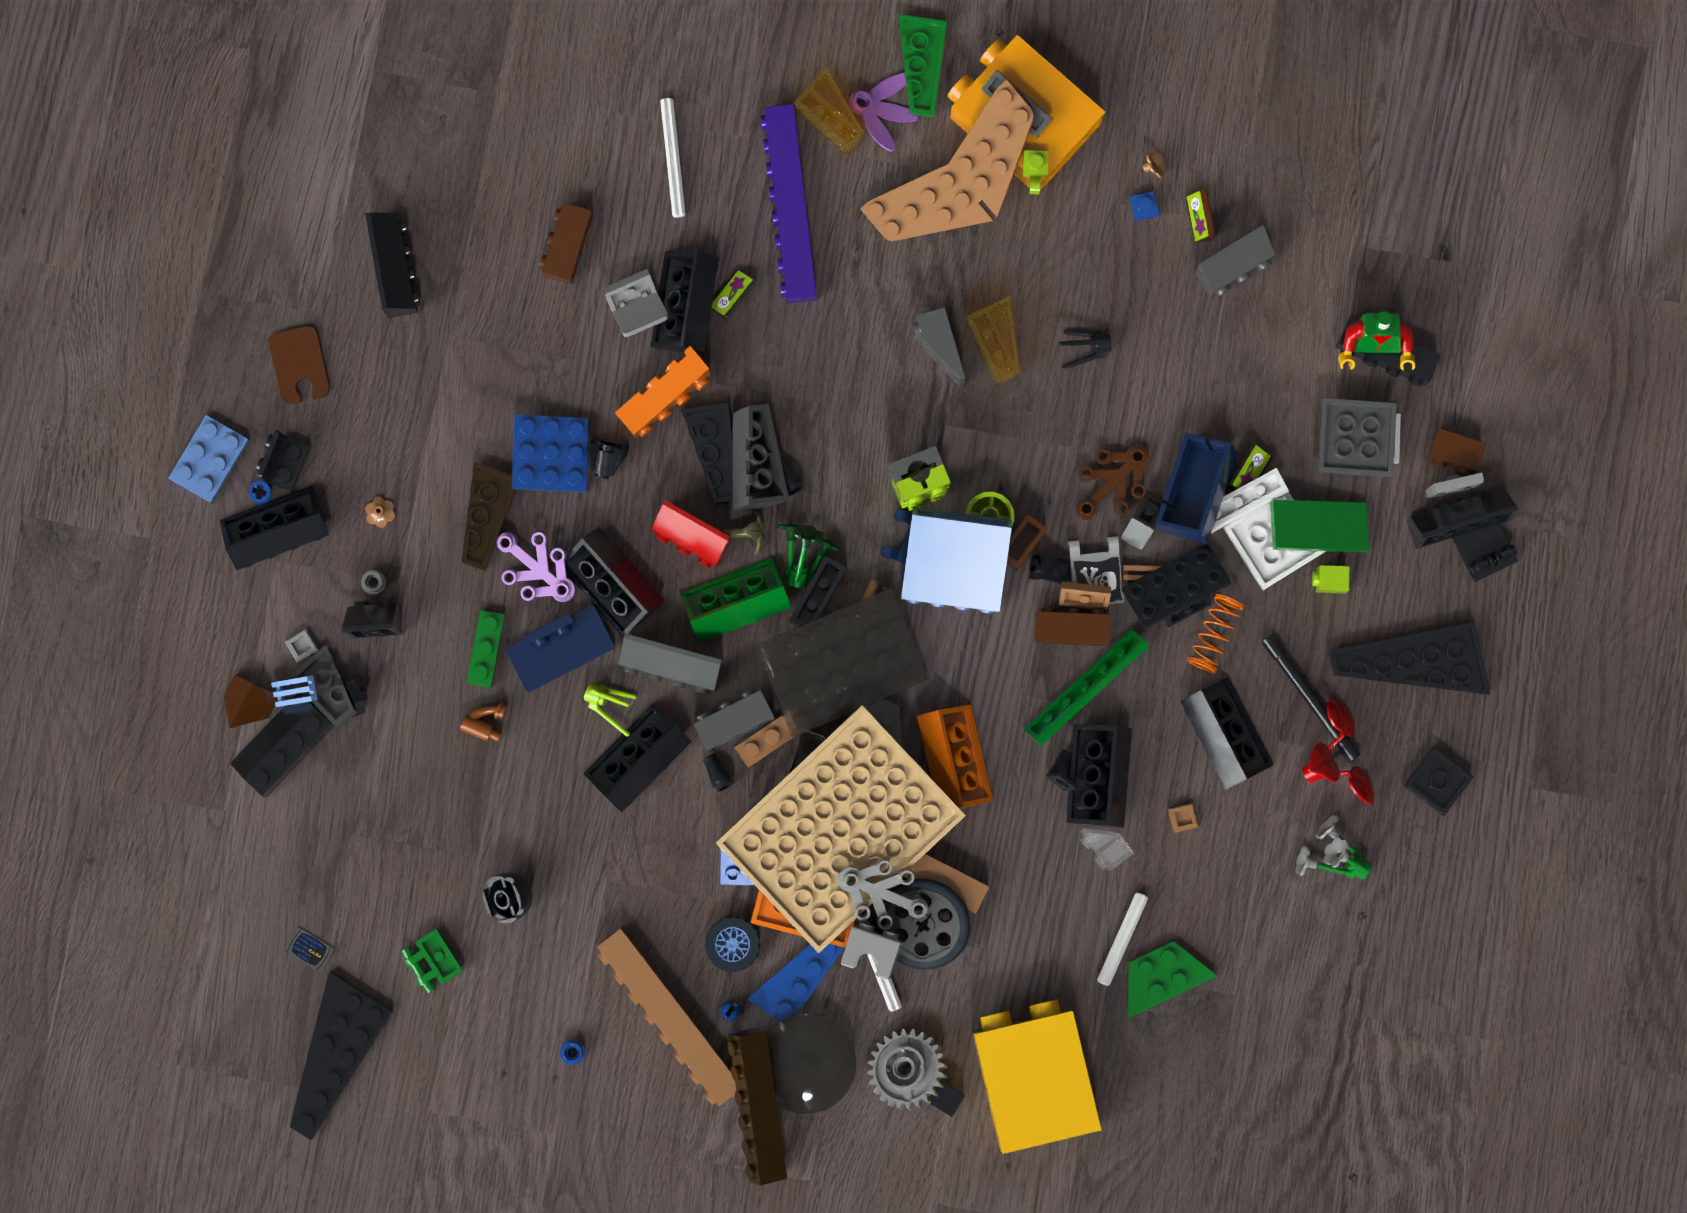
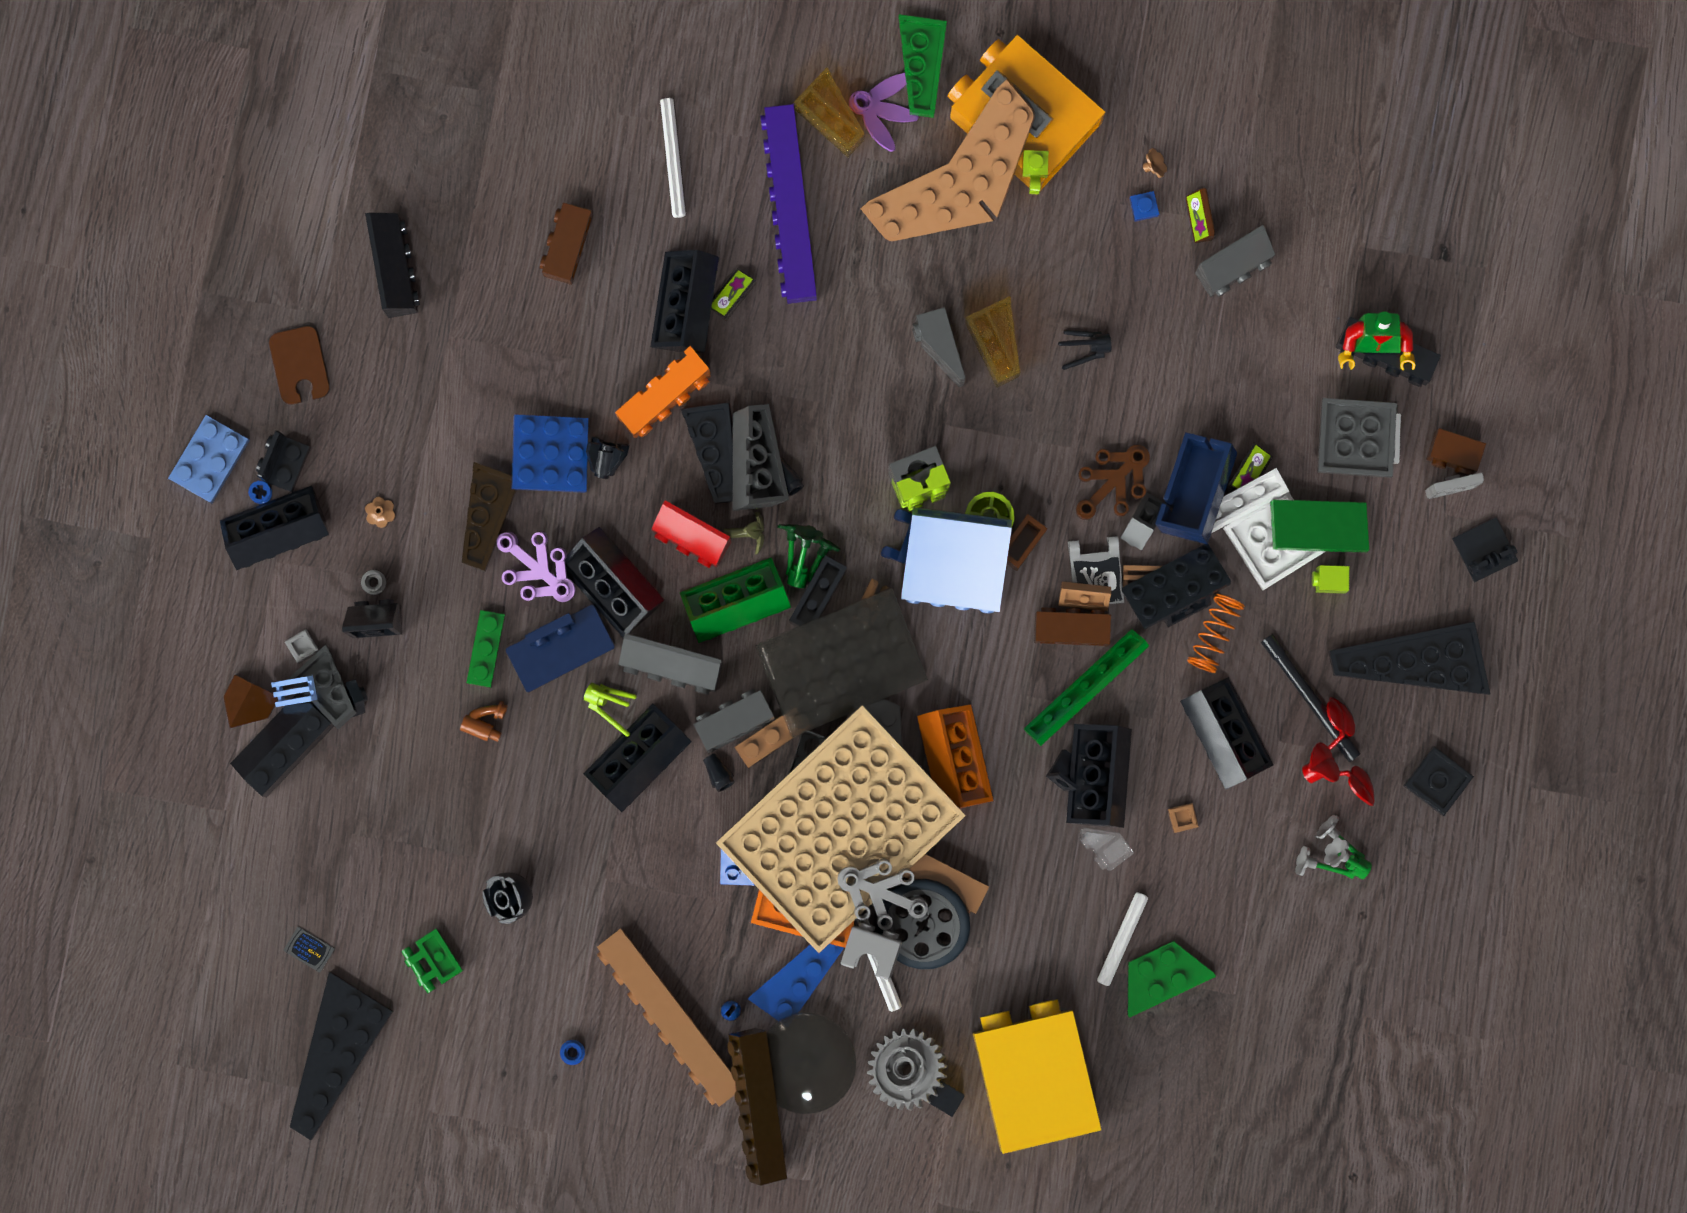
light grey bracket [602,269,669,337] -> none
black wheel [705,917,760,972] -> none
black bracket [1029,555,1070,584] -> none
black slope [1407,487,1518,549] -> none

